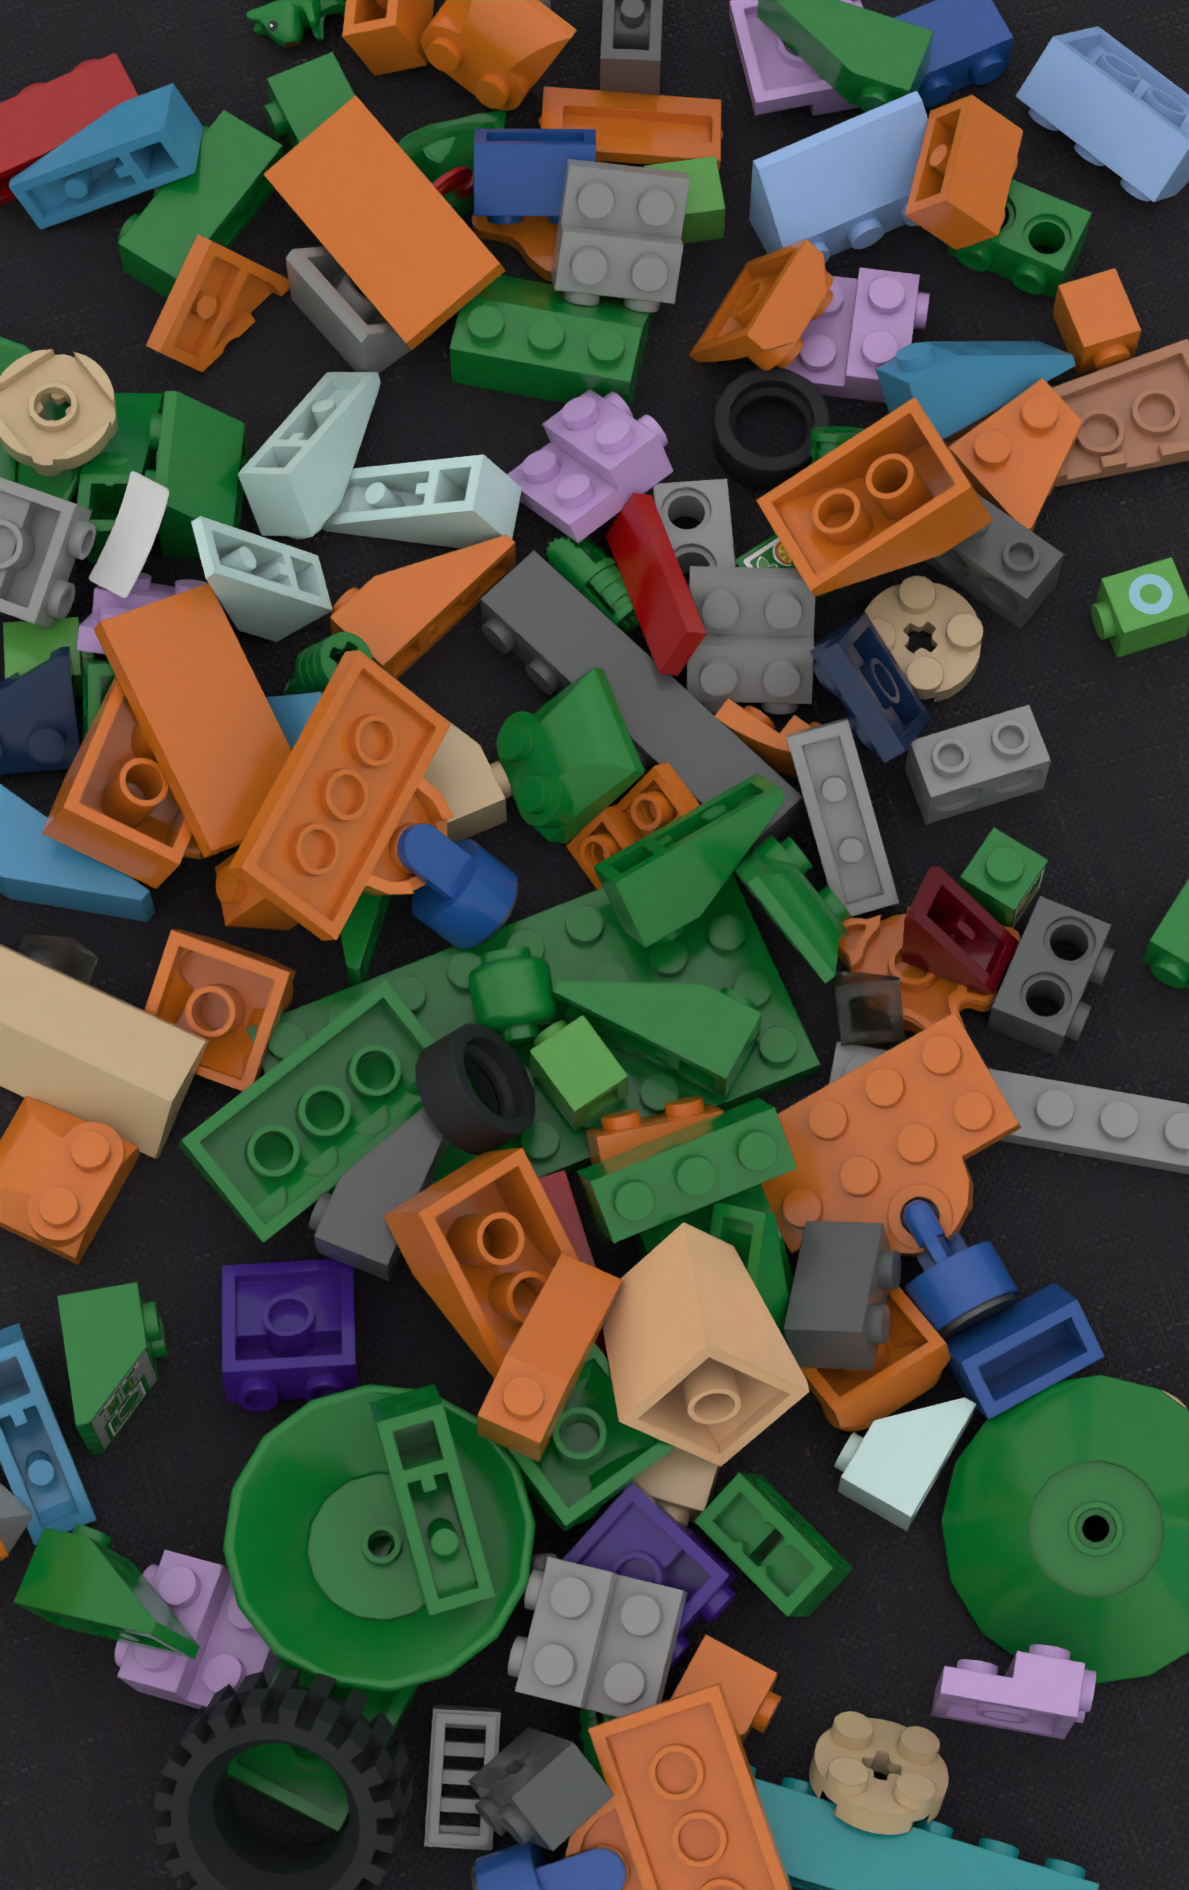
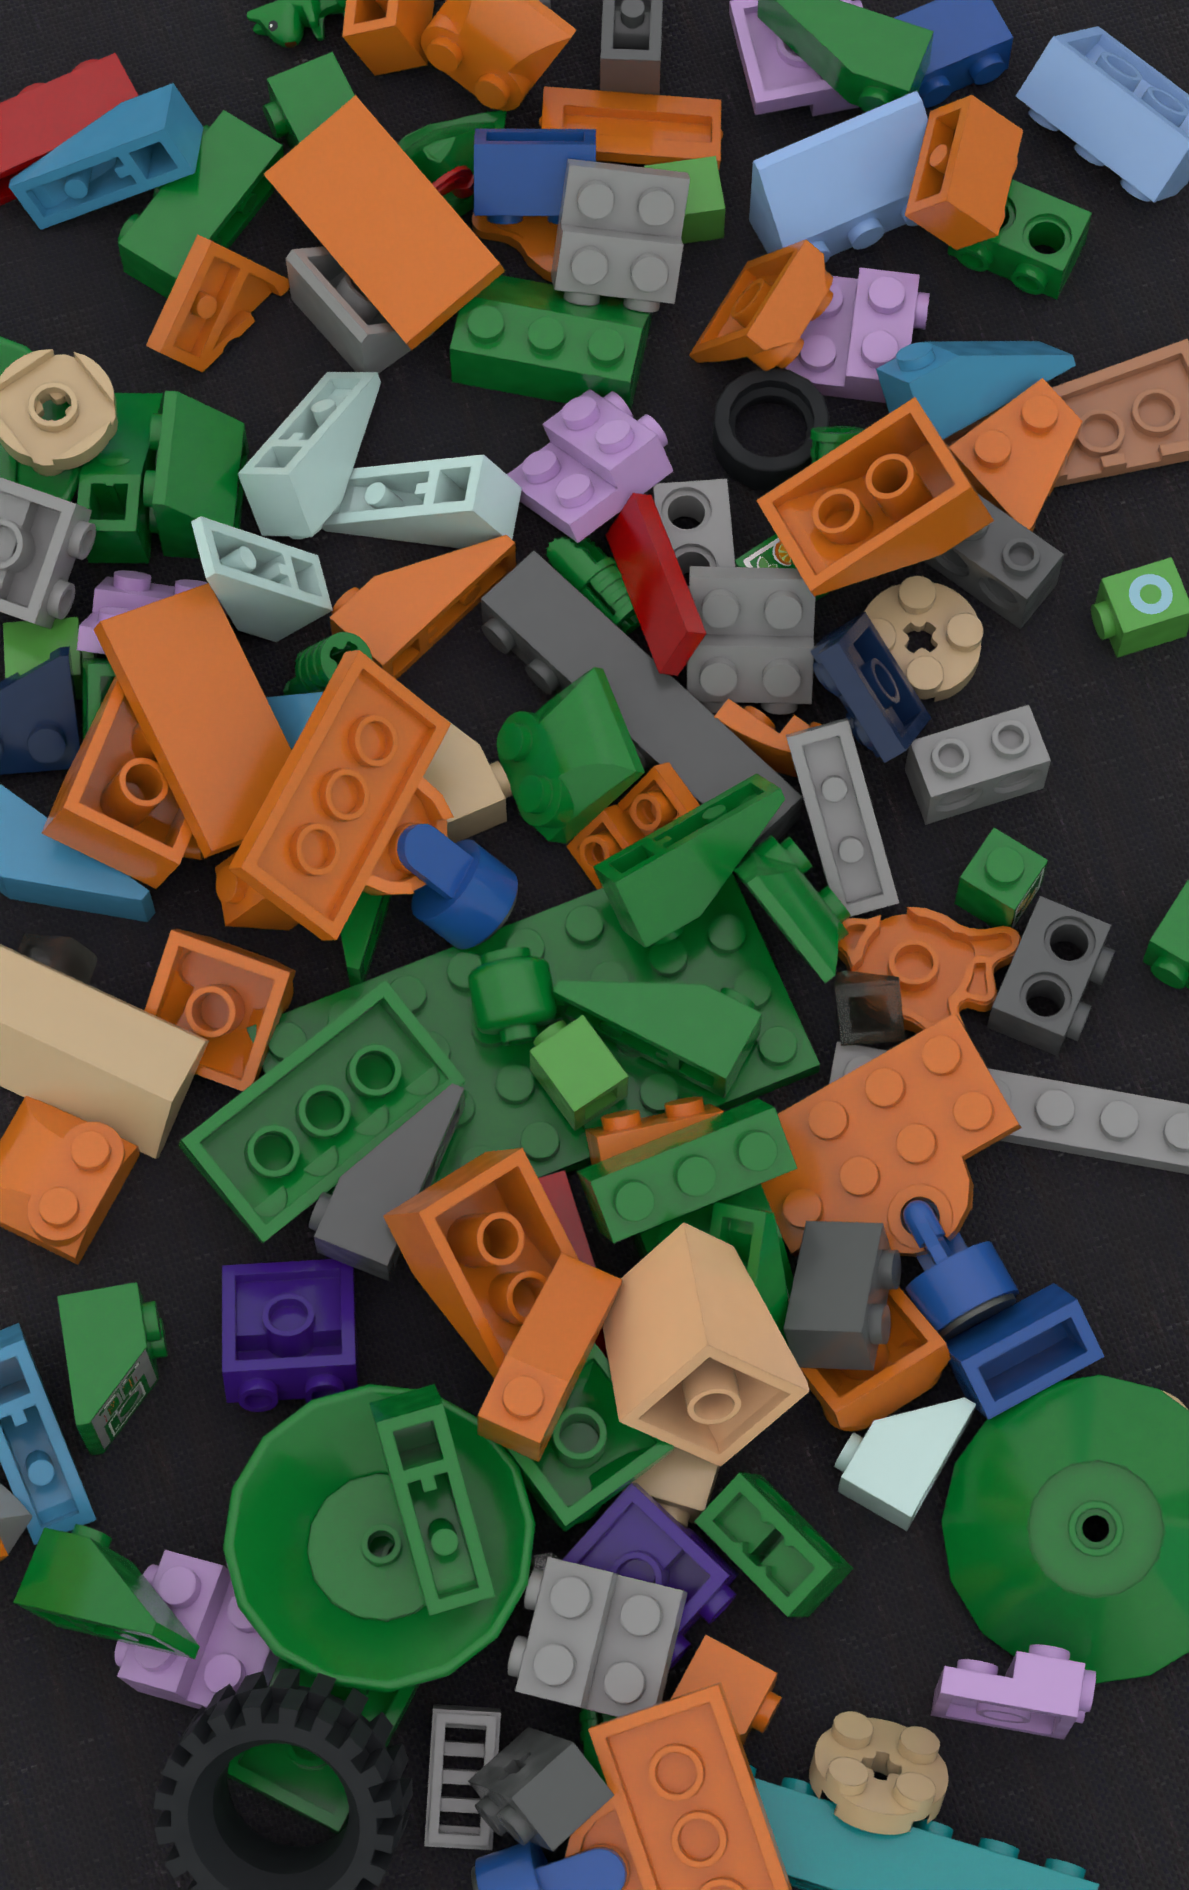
white sticker [89,471,169,598] -> none
black tyre [415,1023,536,1155] -> none
dark red slope [902,866,1019,995] -> none
orange brick [1052,268,1141,375] -> none

